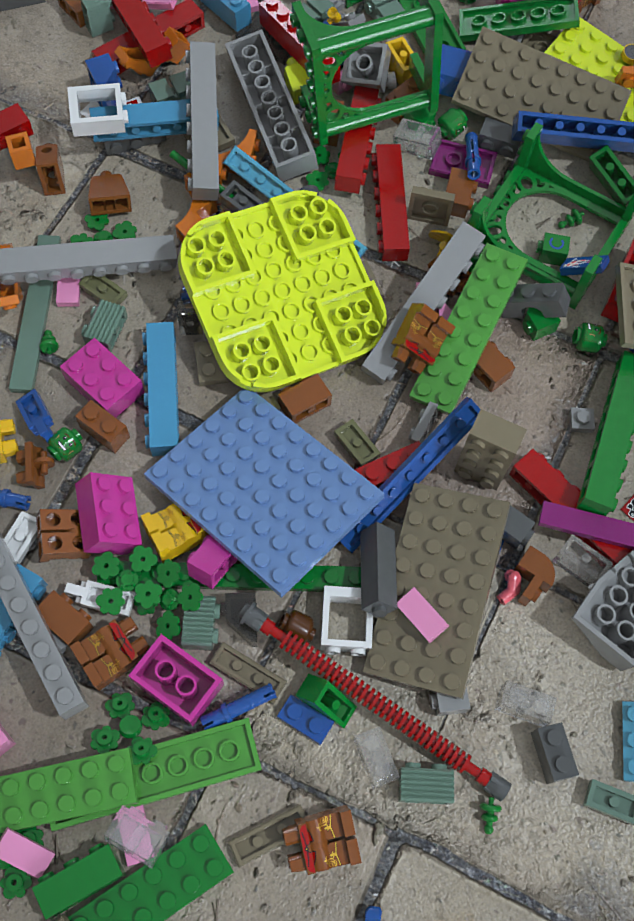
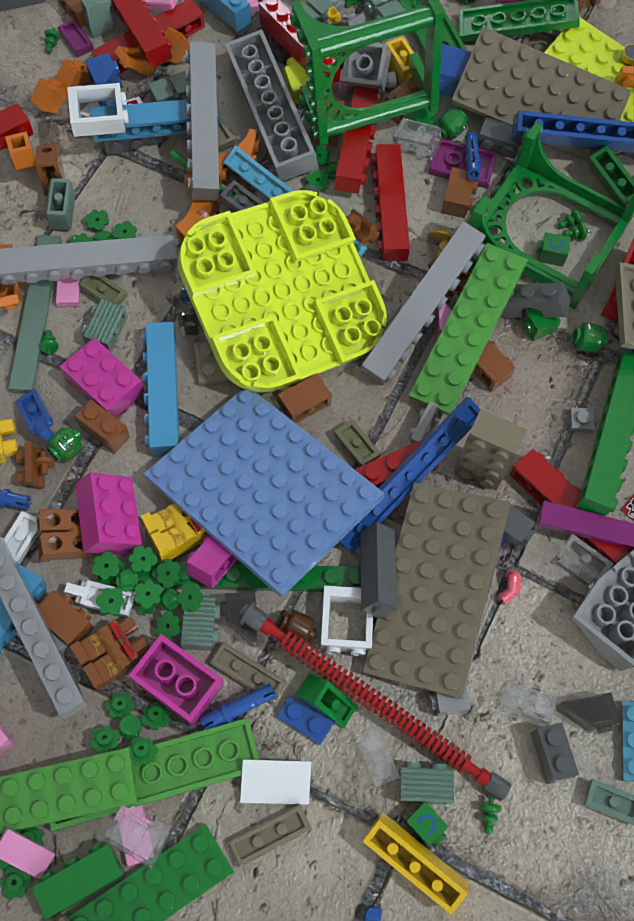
dark orange torso [88,171,132,216] -> none
dark orange hips [282,805,362,875] -> none
dark orange hips [391,303,455,374] -> none
bright pink tile [397,587,449,643] -> none
dark tan plate [407,186,455,227] -> none
dark orange brick [514,545,555,607] -> none
blue tile [559,255,610,276] -> none
none -> orange arch [30,59,90,114]
none -> green hair [44,27,61,53]
none -> sand green brick [45,178,76,230]
none -> magenta tile [58,19,94,58]
none -> white sticker [240,760,311,805]
none -> dark orange hips [346,209,380,245]
none -> yellow brick [363,812,469,915]
none -> green brick [404,802,448,847]
none -> clear smoke slope [556,692,620,735]
none -> green hair [562,223,590,241]

